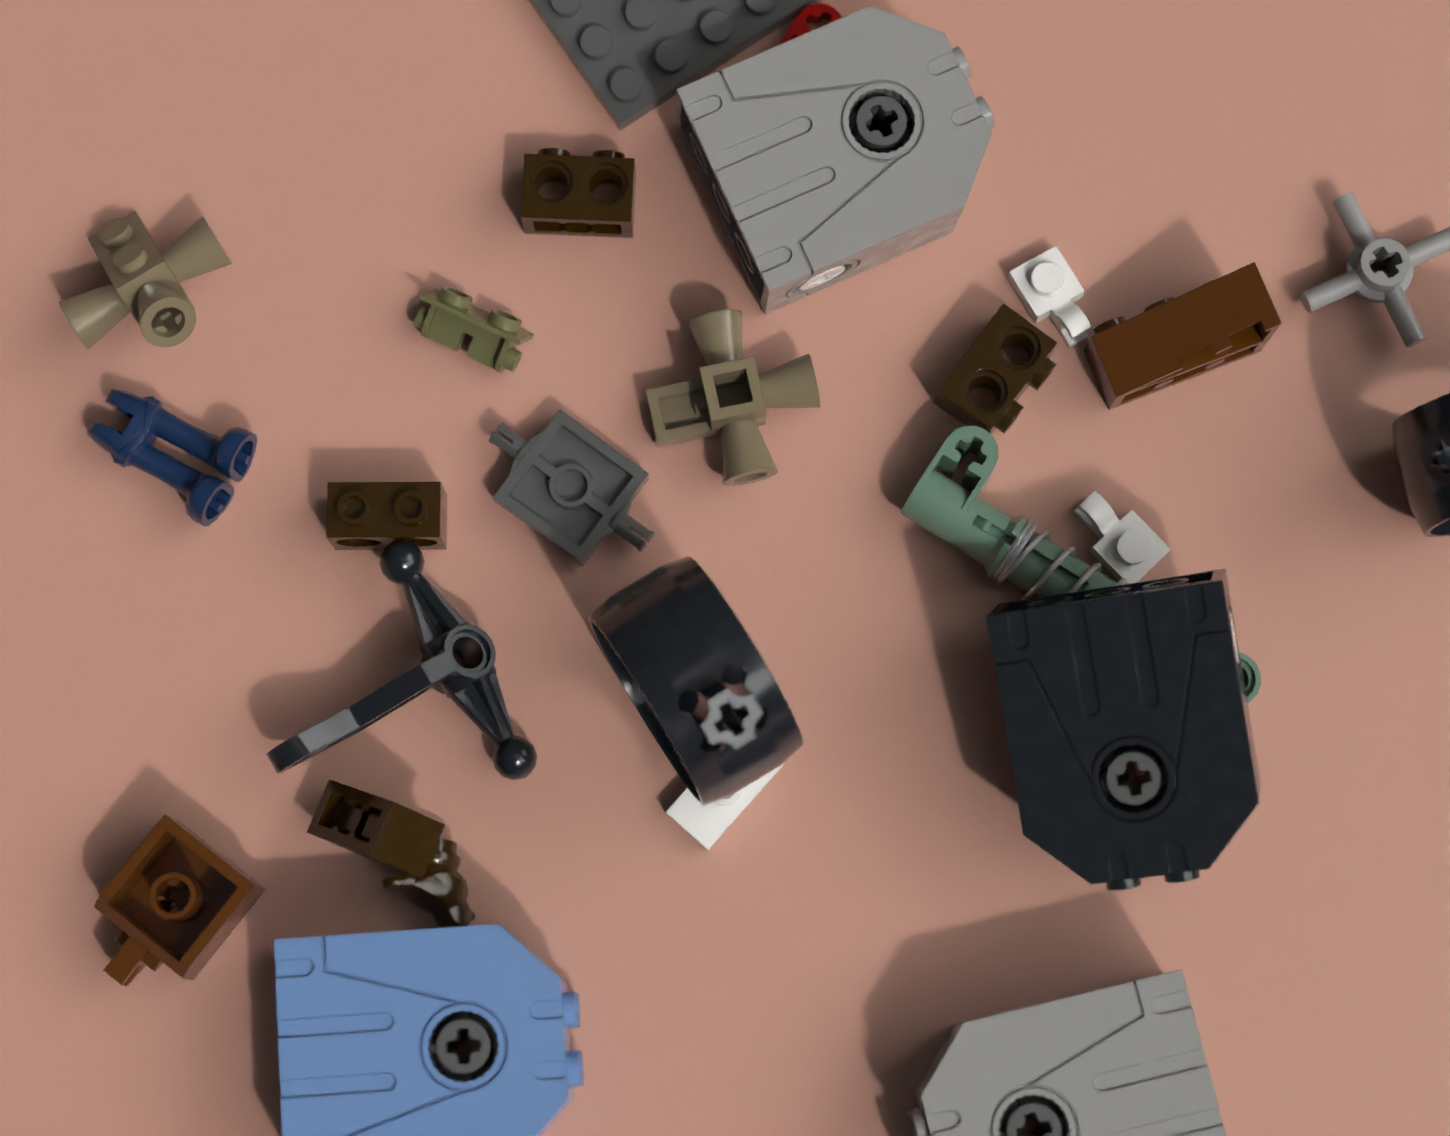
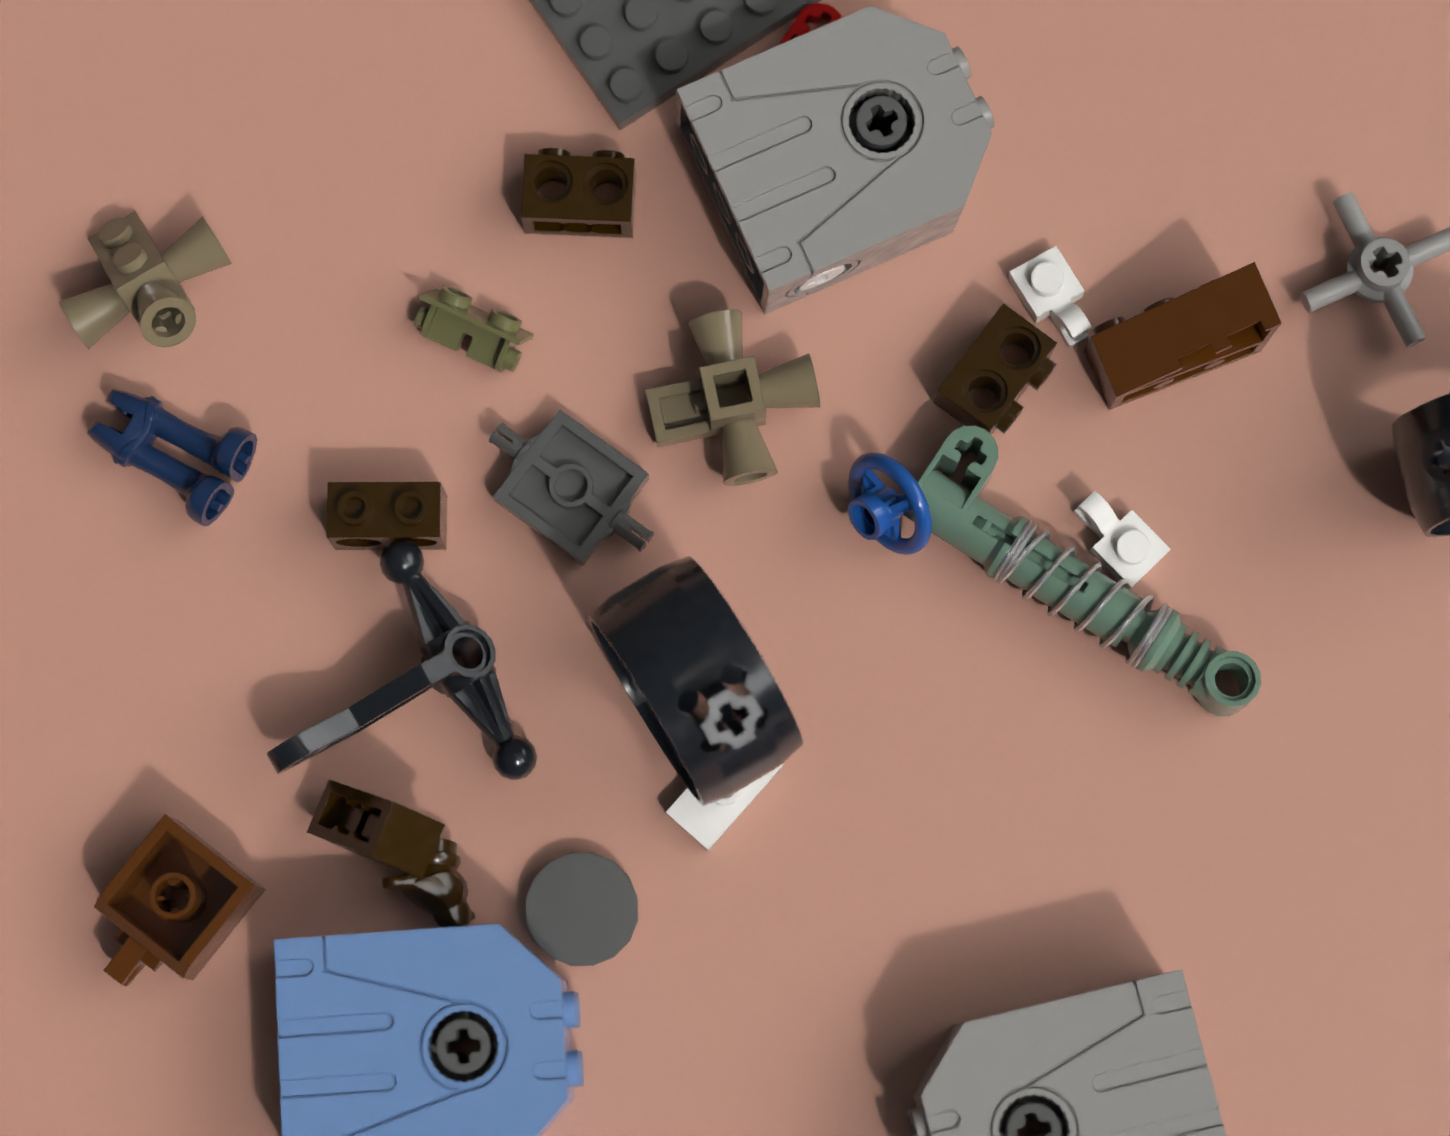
black piece [986,568,1261,890] -> none
none -> dark grey tile [526,853,638,966]
none -> blue piece [848,452,932,555]

